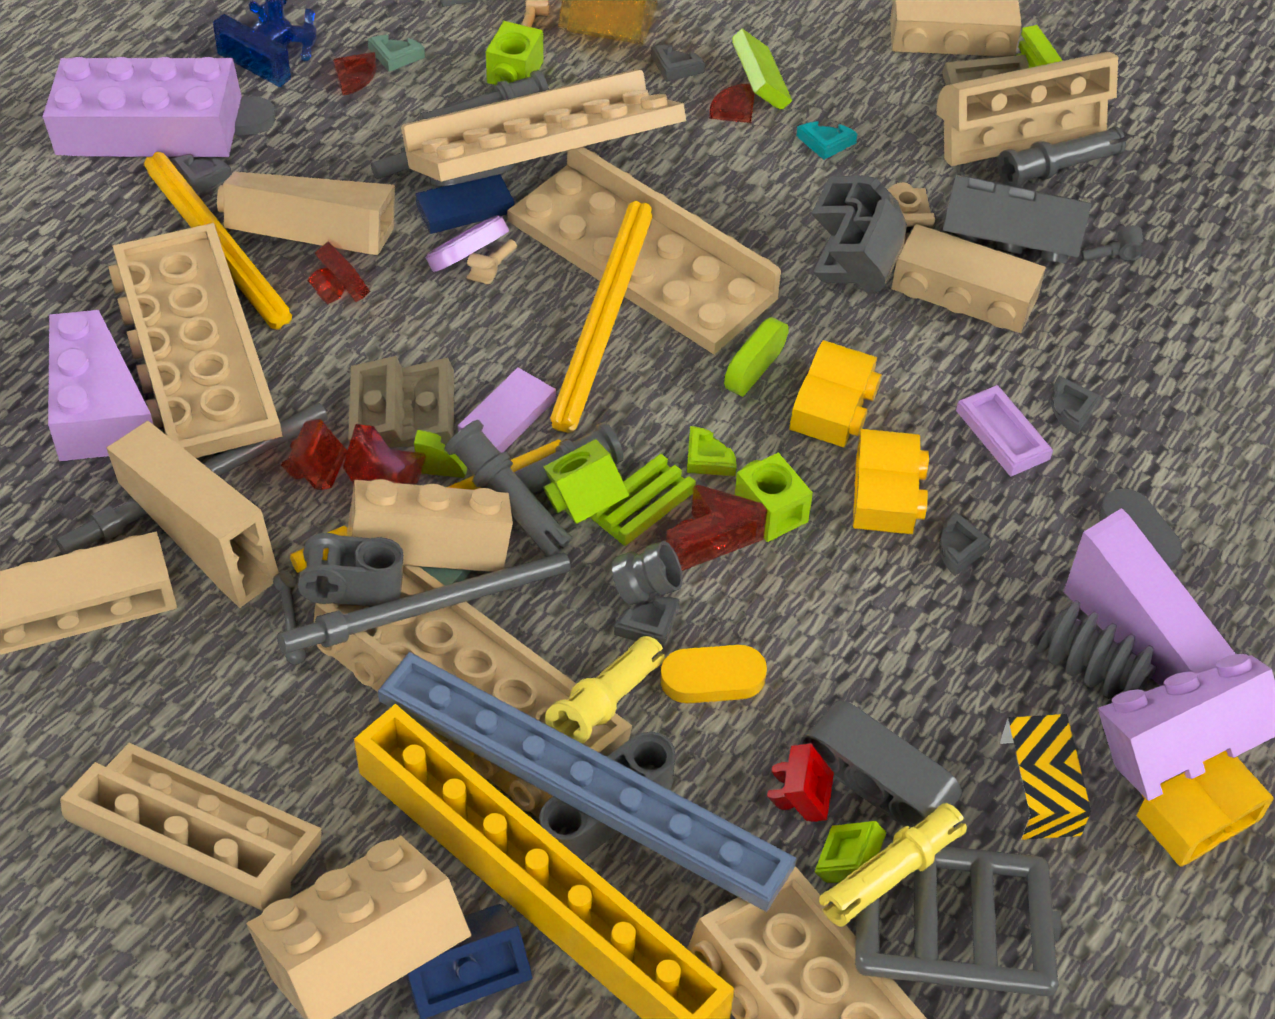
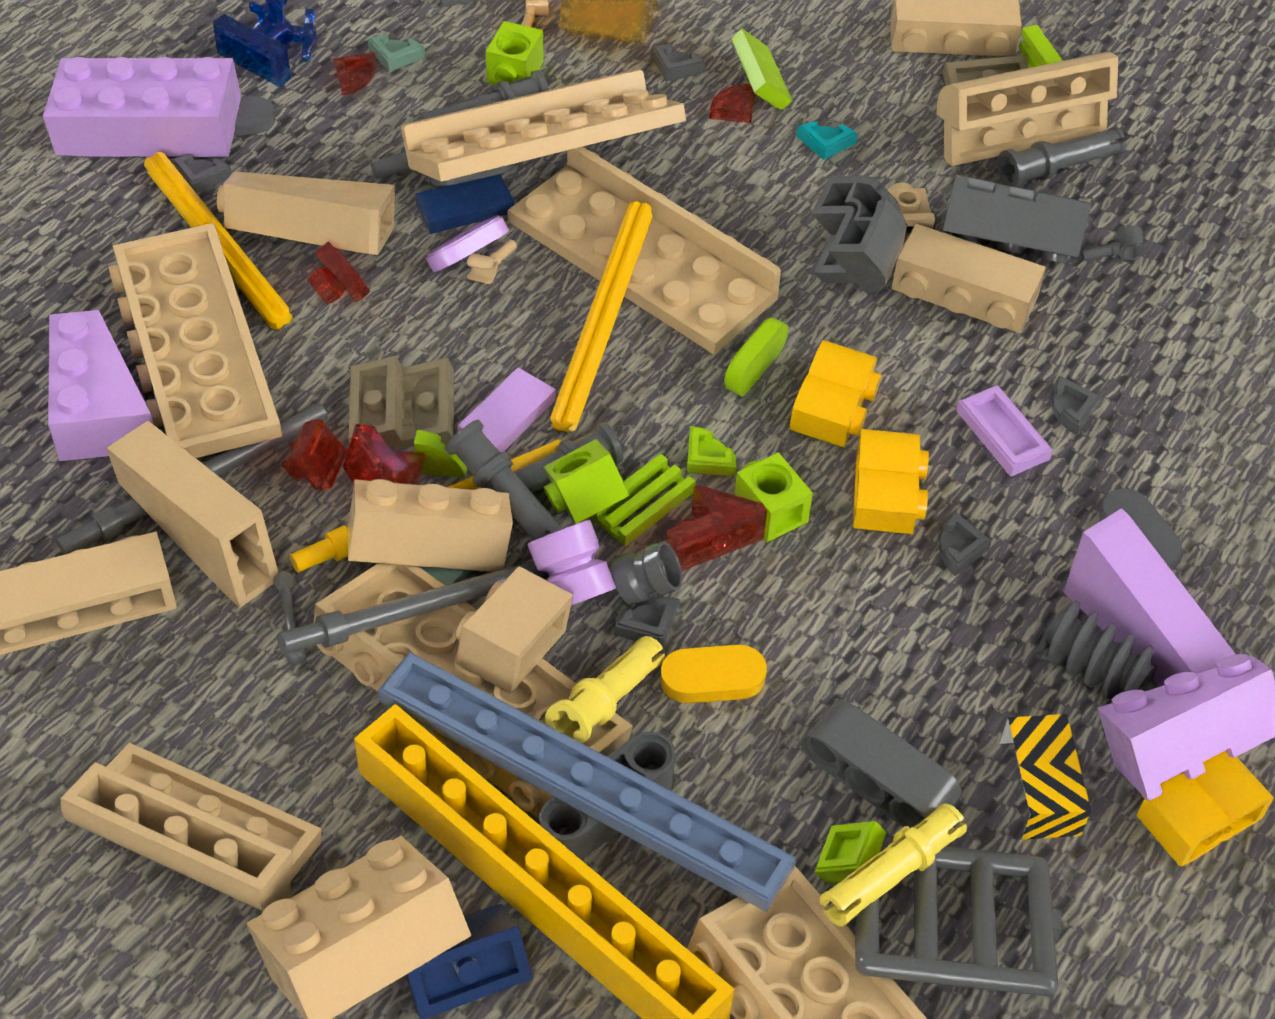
dark grey piece [298,533,404,607] -> none
red tile [767,743,834,822] -> none
none -> tan piece [455,566,573,693]
none -> lavender wheel [527,520,616,606]

